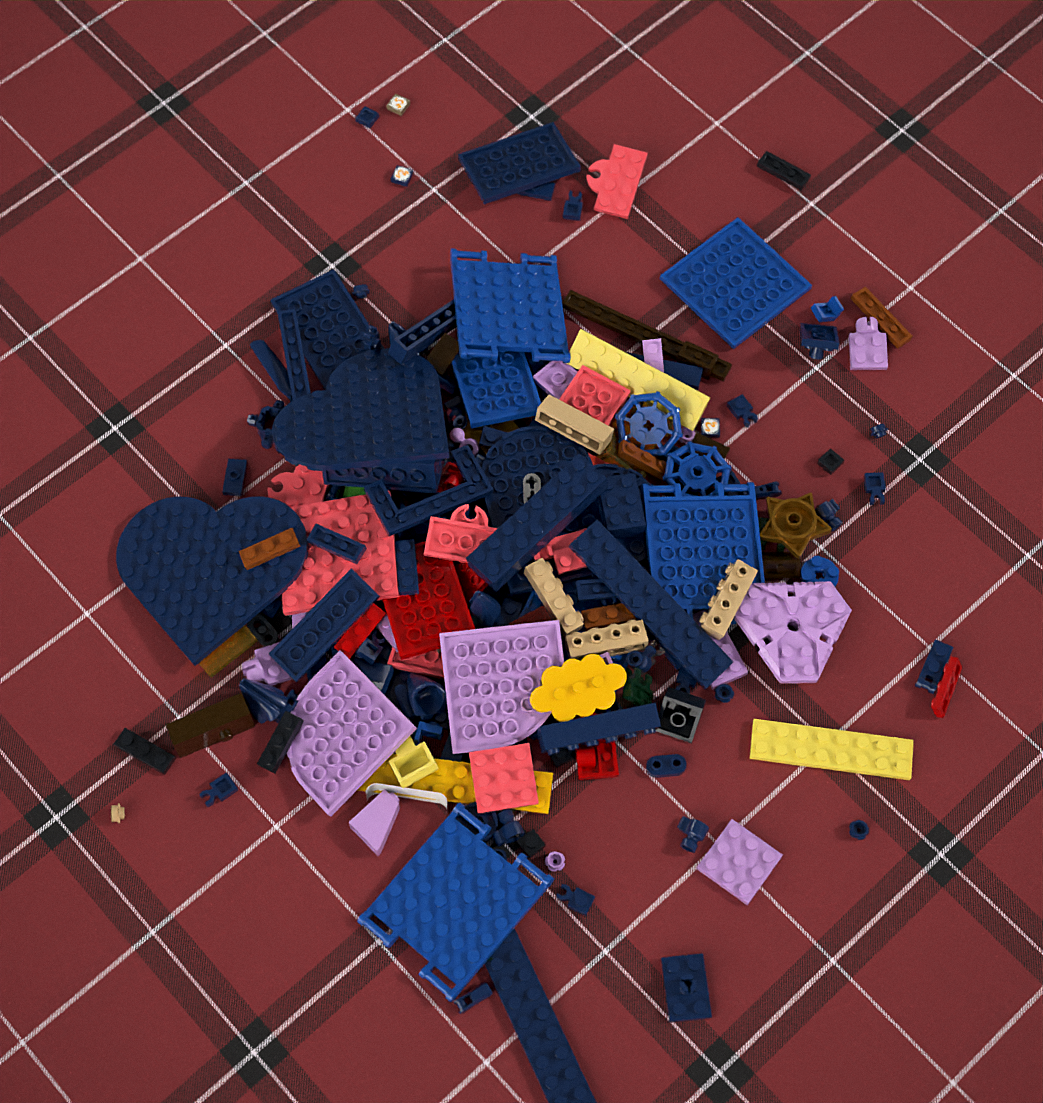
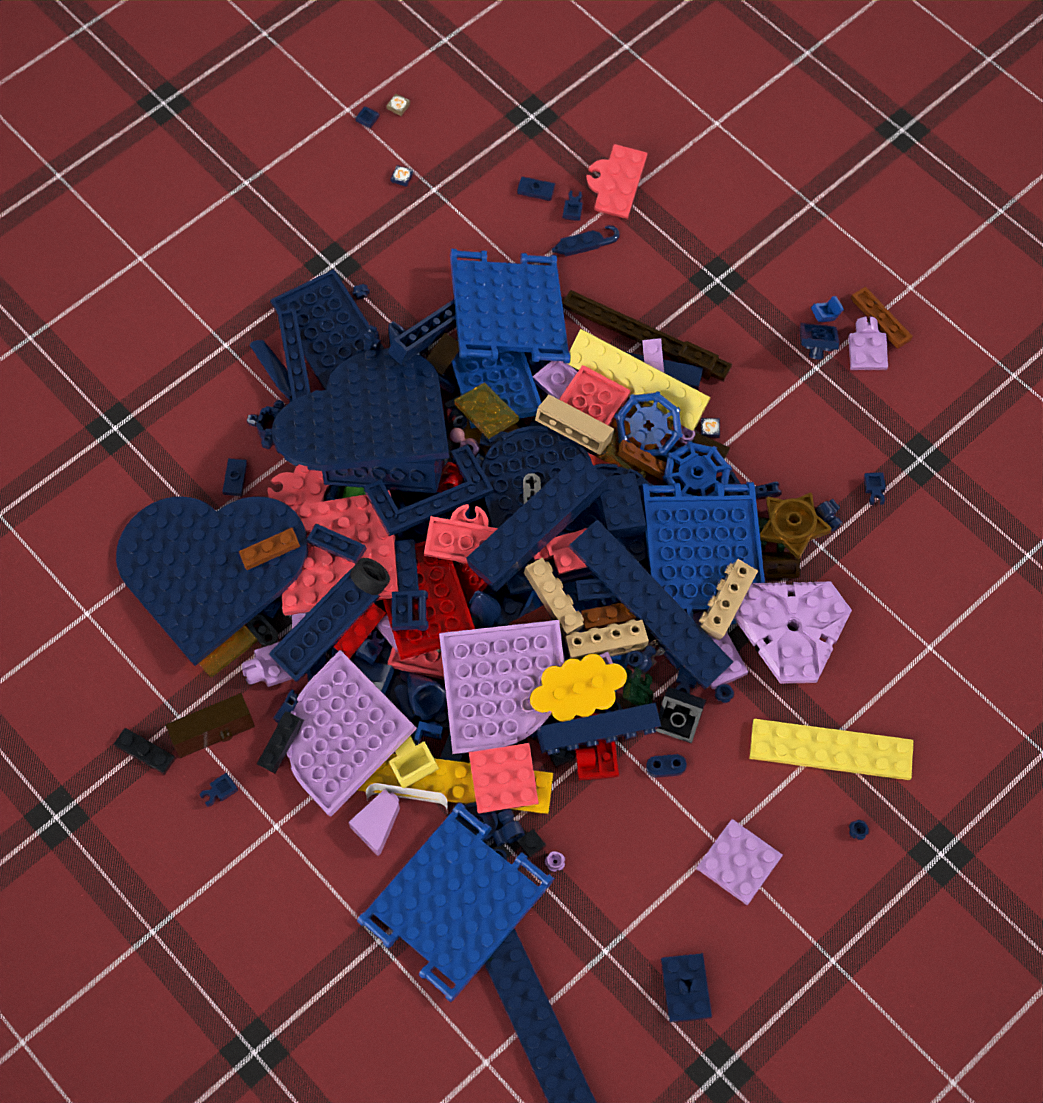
tan plate [111,803,124,824] -> none
dark blue hat [239,678,288,724] -> none
dark blue bar [453,982,493,1014] -> none
dark blue plate [458,122,581,204] -> none
dark blue plate [556,884,595,916] -> none
blue plate [660,217,812,349] -> none
dark blue piece [677,816,709,853] -> none
dark blue plate [727,394,758,428] -> none
black plate [757,151,811,191] -> none
blue plate [800,556,839,587] -> none
black plate [817,448,844,475] -> none
dark blue plate [870,423,888,439] -> none
dark blue plate [915,639,954,694] -> none
red plate [931,657,963,718] -> none
none -> black tyre [350,558,390,595]
none -> dark blue plate [392,590,429,631]
none -> clear yellow plate [454,382,519,439]
none -> dark blue plate [552,225,620,257]

